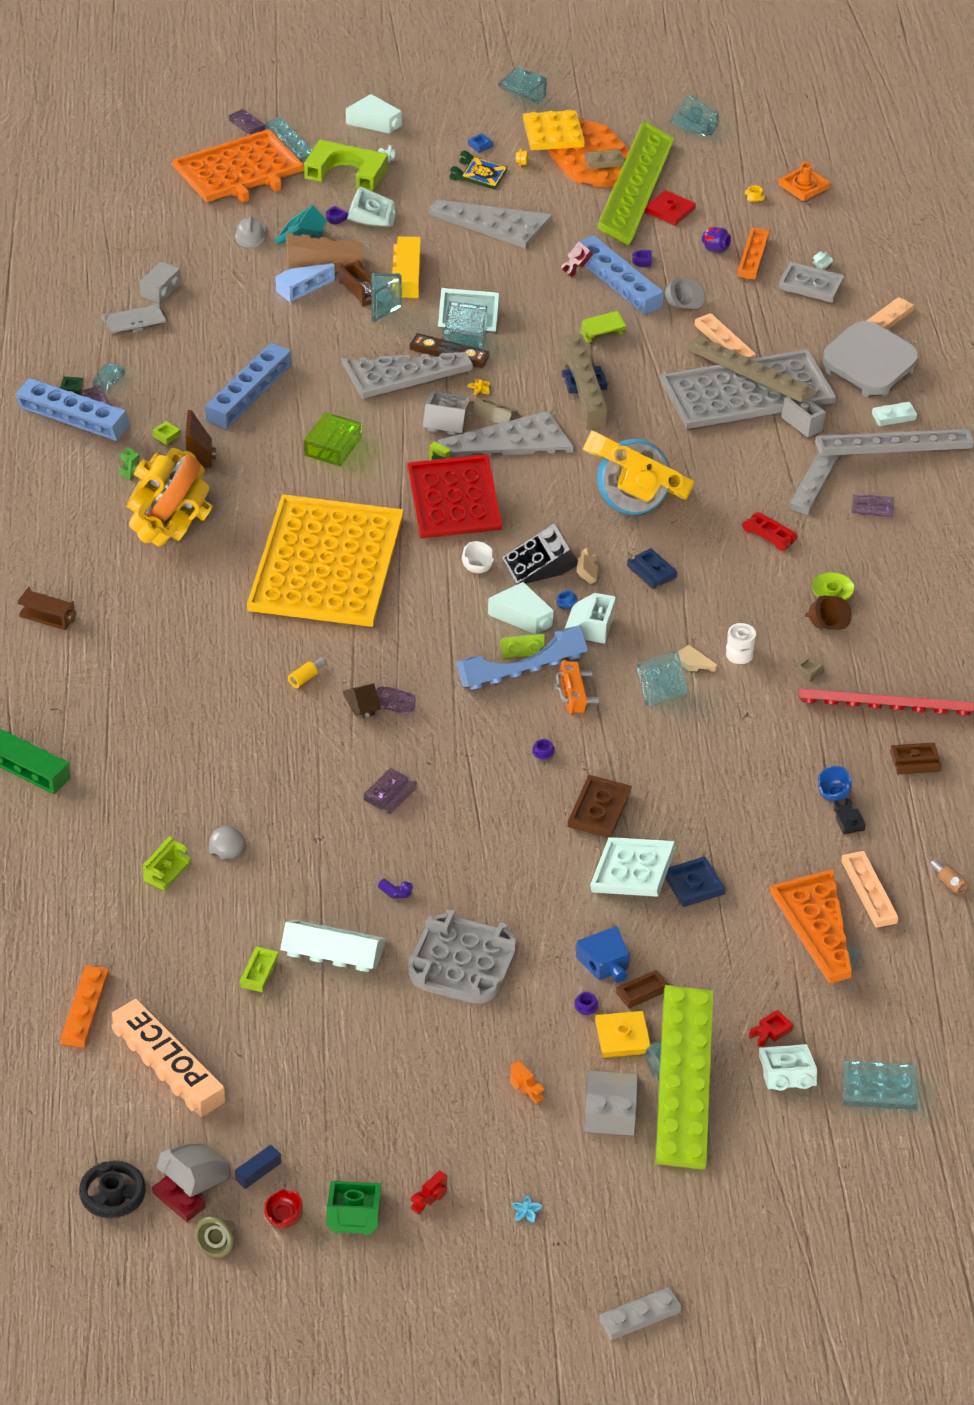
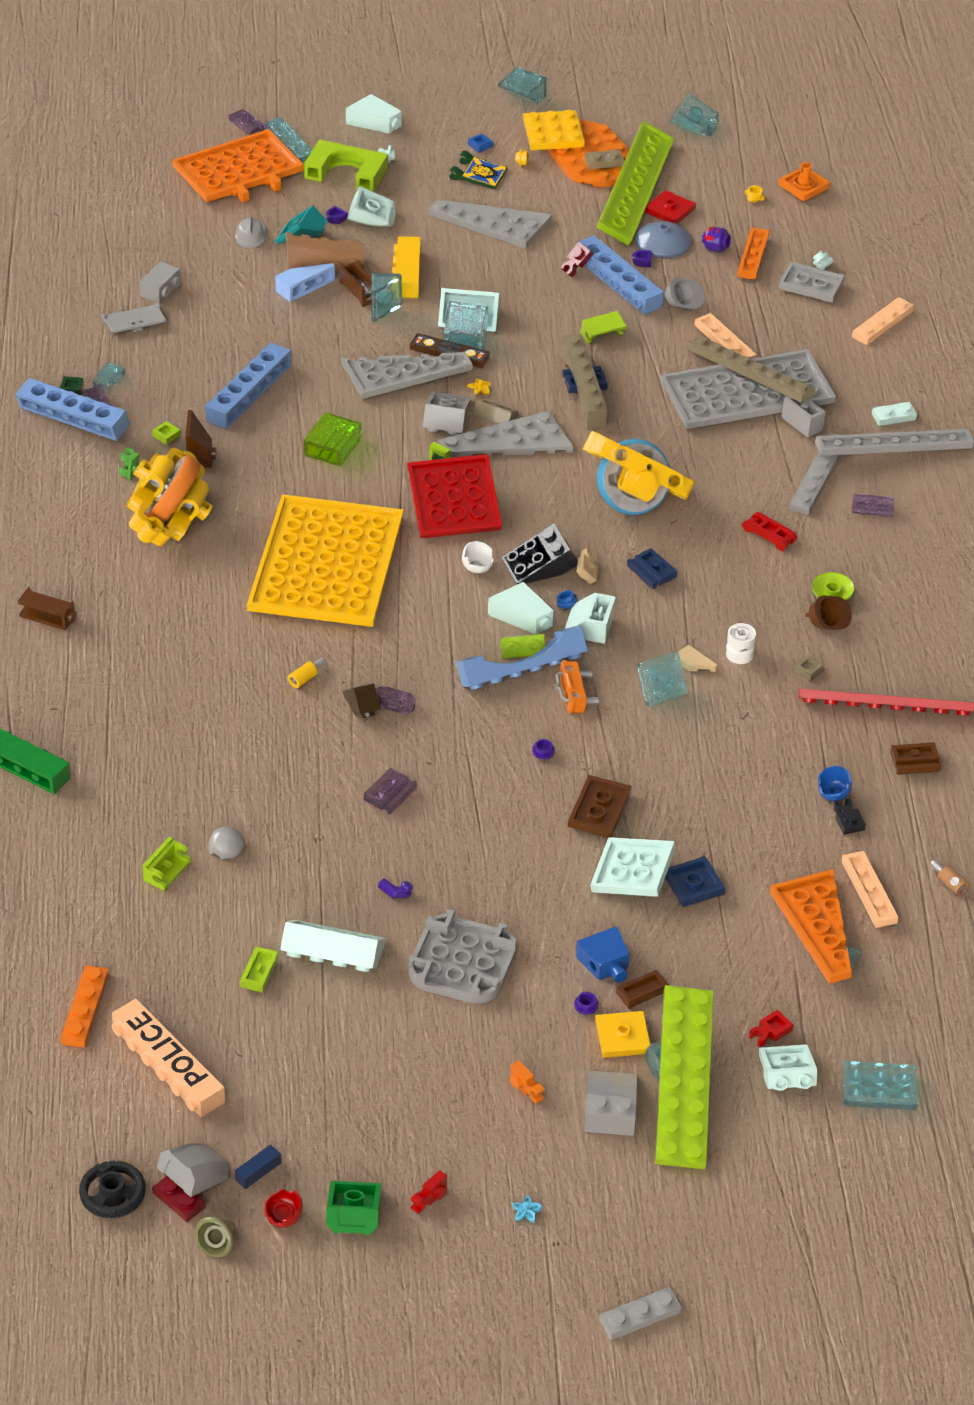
light grey tile [823,321,918,397] -> none
none -> sand blue dish [635,221,691,258]

